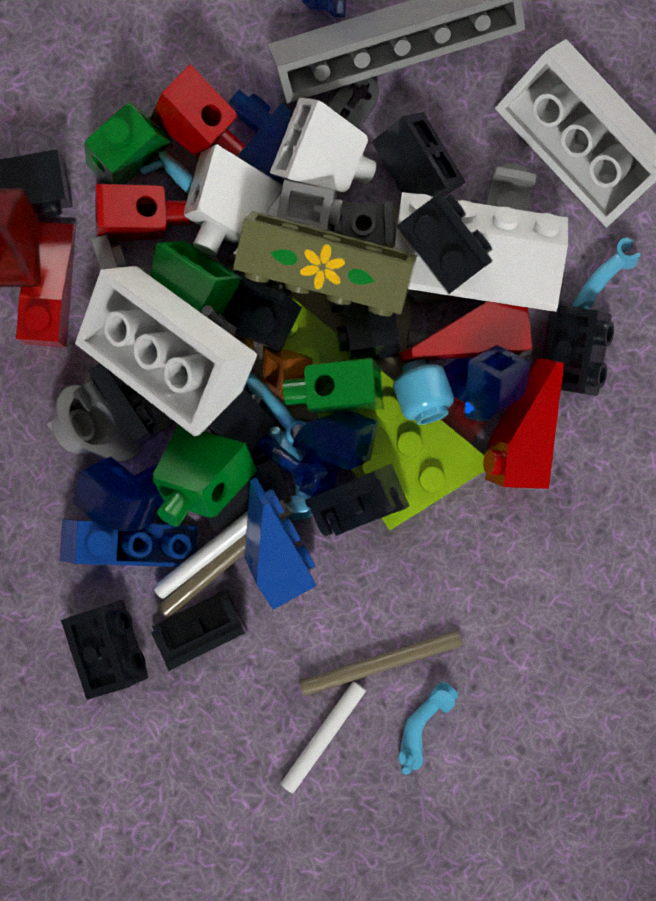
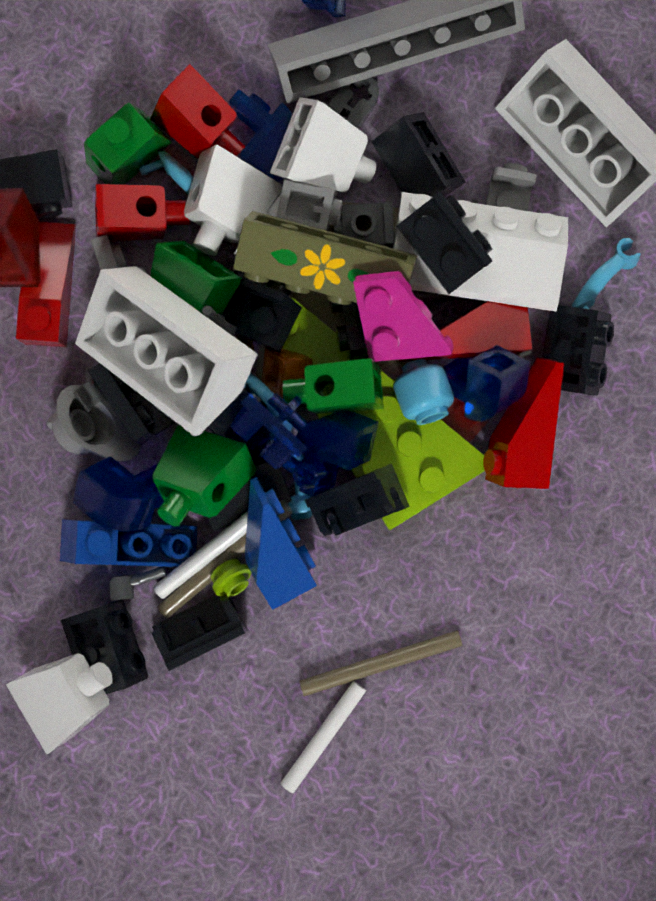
medium azure piece [399,682,459,775] -> none
none -> white torso [6,653,112,754]
none -> dark grey hand [109,566,167,600]
none -> lime plate [210,559,251,597]
none -> clear blue hips [230,393,307,470]
none -> dark pink wing [353,271,454,362]

